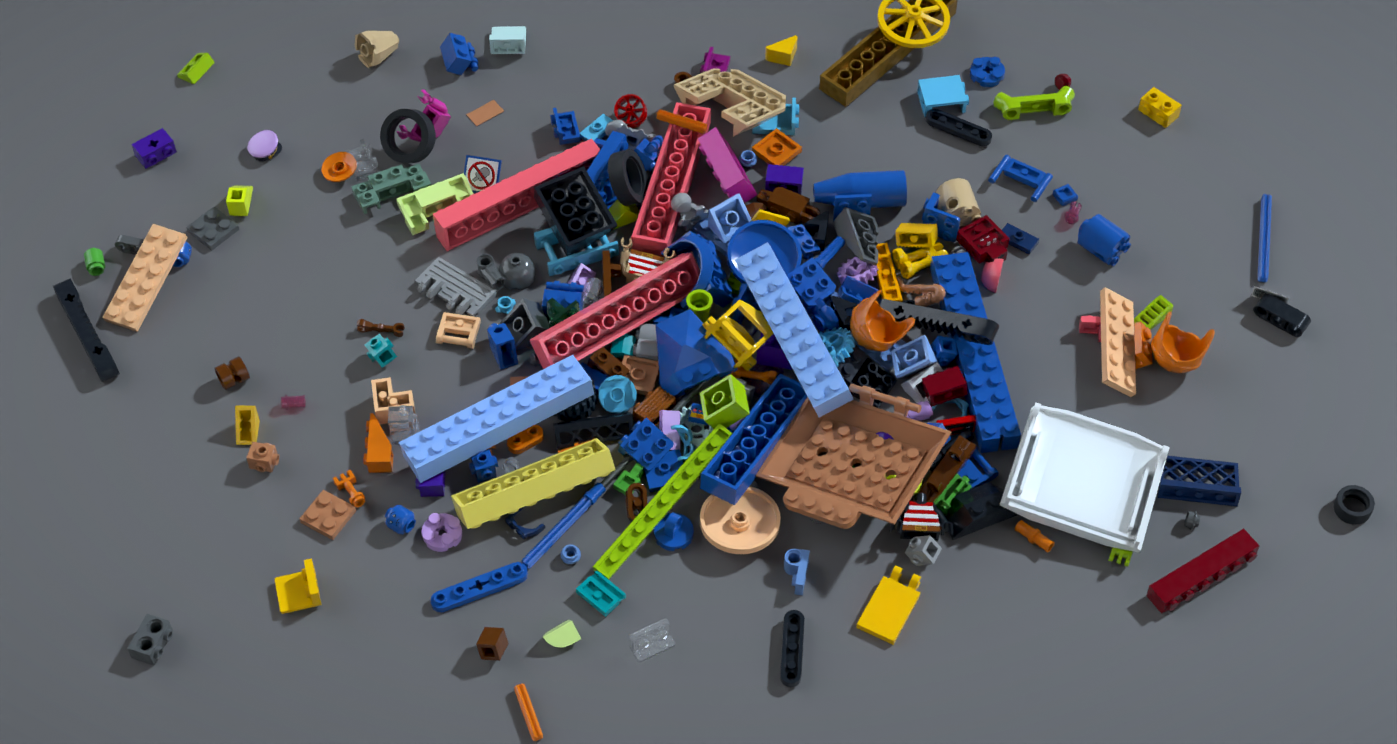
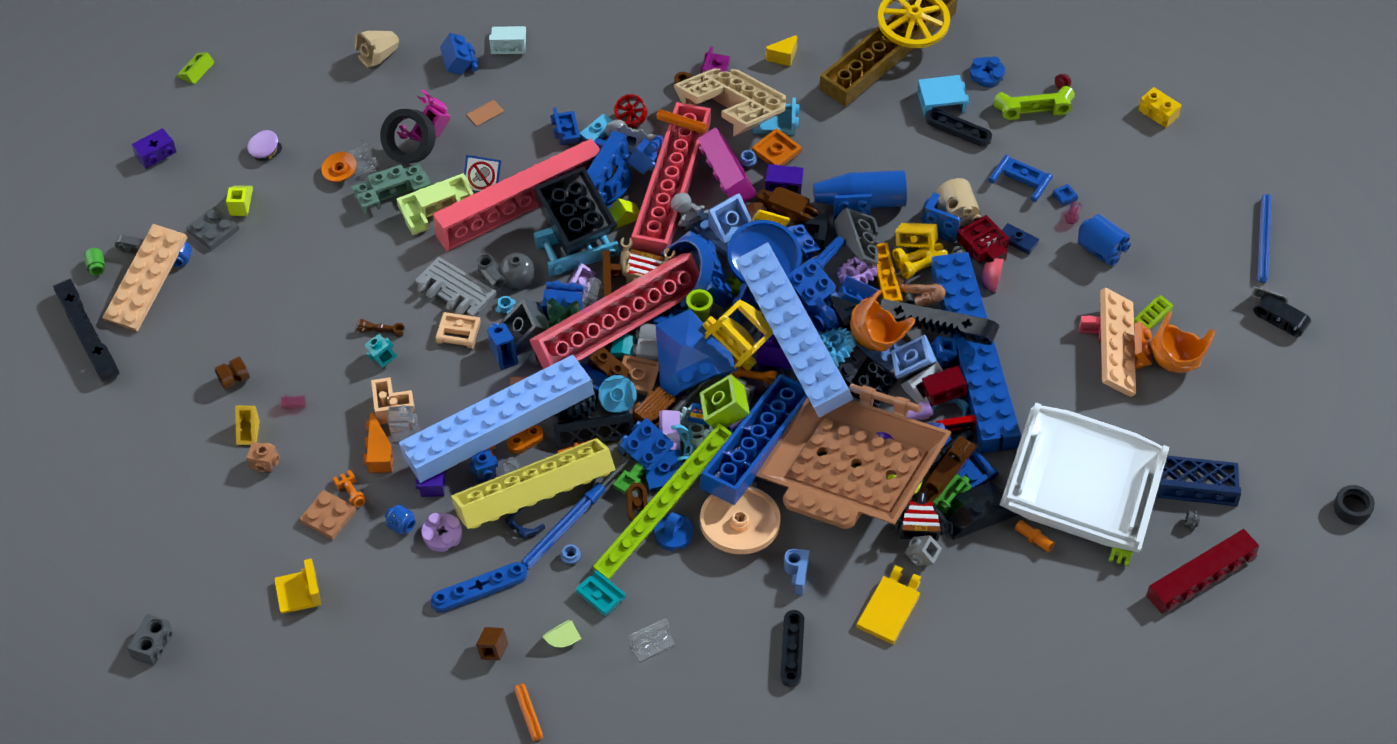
black tyre [608,149,648,206] -> none

